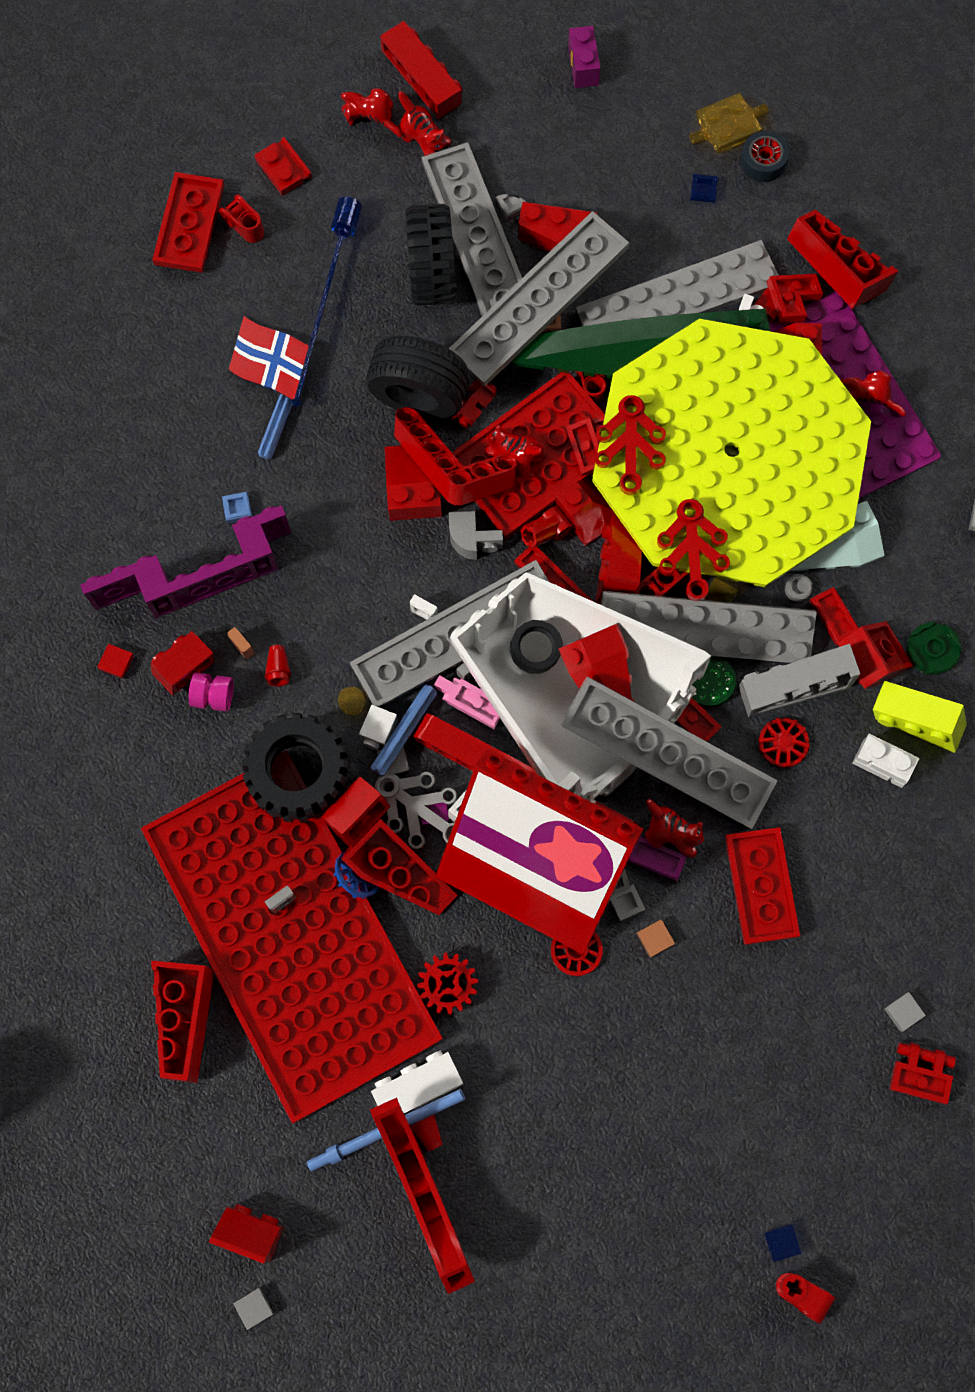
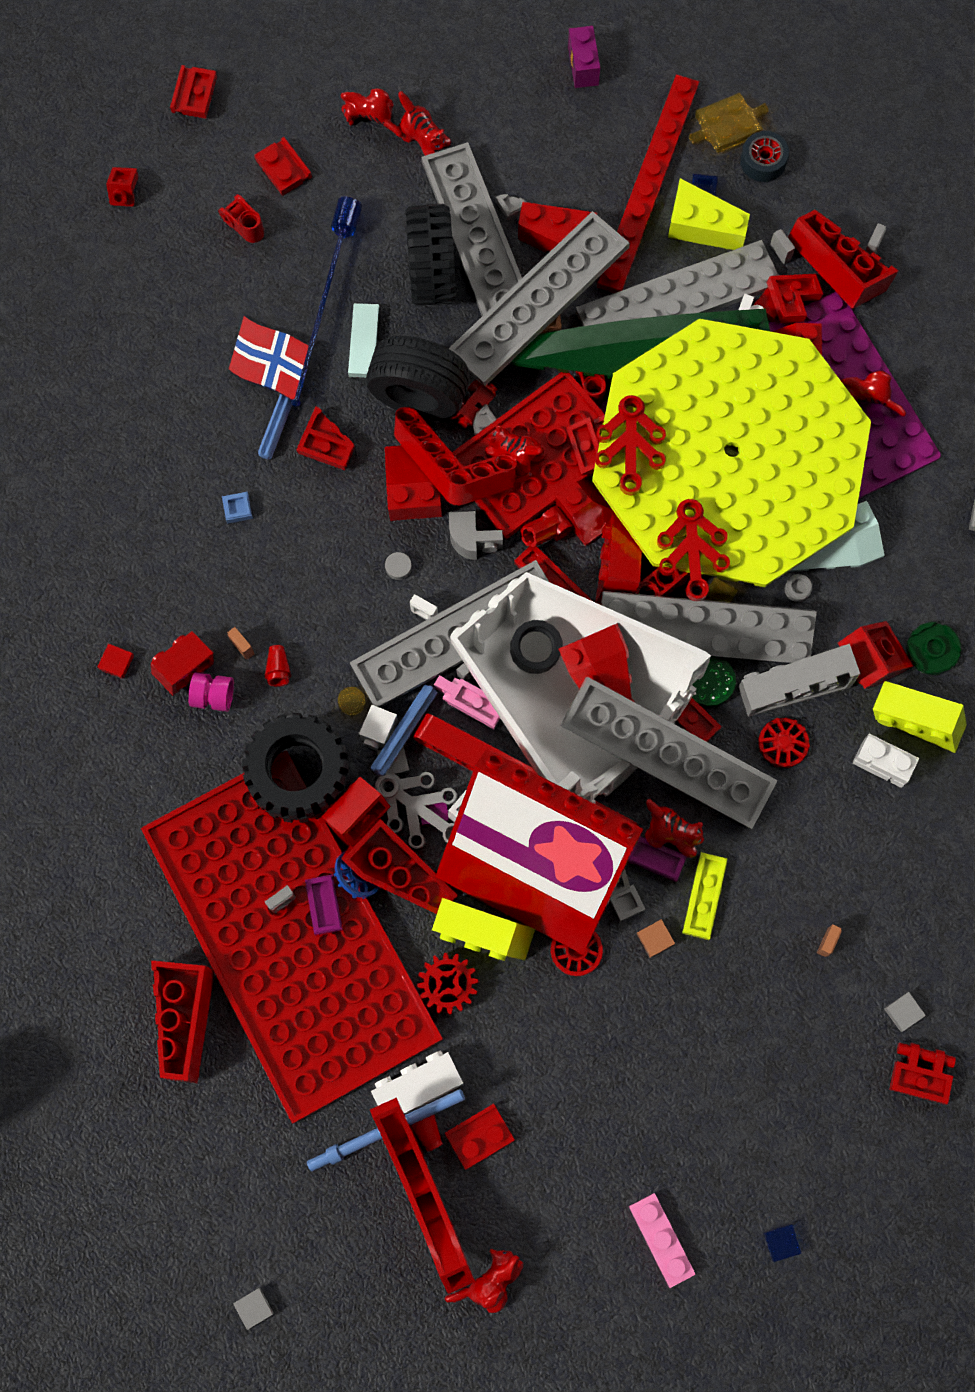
magenta bracket [80,505,291,619] -> none
red plate [152,172,224,273] -> none
red slope [209,1203,284,1264] -> none
red brick [380,21,463,119] -> none
red plate [725,827,800,945] -> none
red piece [776,1273,835,1324] -> none
red plate [810,587,859,646] -> none
none -> red bracket [106,167,138,207]
none -> red plate [170,65,217,119]
none -> red wing [296,406,355,470]
none -> magenta tile [305,875,343,936]
none -> light aqua tile [348,303,379,378]
none -> light grey tile [385,552,412,580]
none -> neon yellow wedge [432,898,535,961]
none -> red animal [444,1249,524,1313]
none -> red plate [445,1104,515,1170]
none -> light grey tile [473,404,497,435]
none -> red plate [597,74,699,293]
none -> bright pink plate [628,1193,696,1288]
none -> neon yellow wedge [668,178,750,250]
none -> neon yellow tile [682,852,728,940]
none -> light grey tile [770,229,795,264]
none -> nougat tile [817,924,842,957]
none -> light grey tile [866,223,886,255]

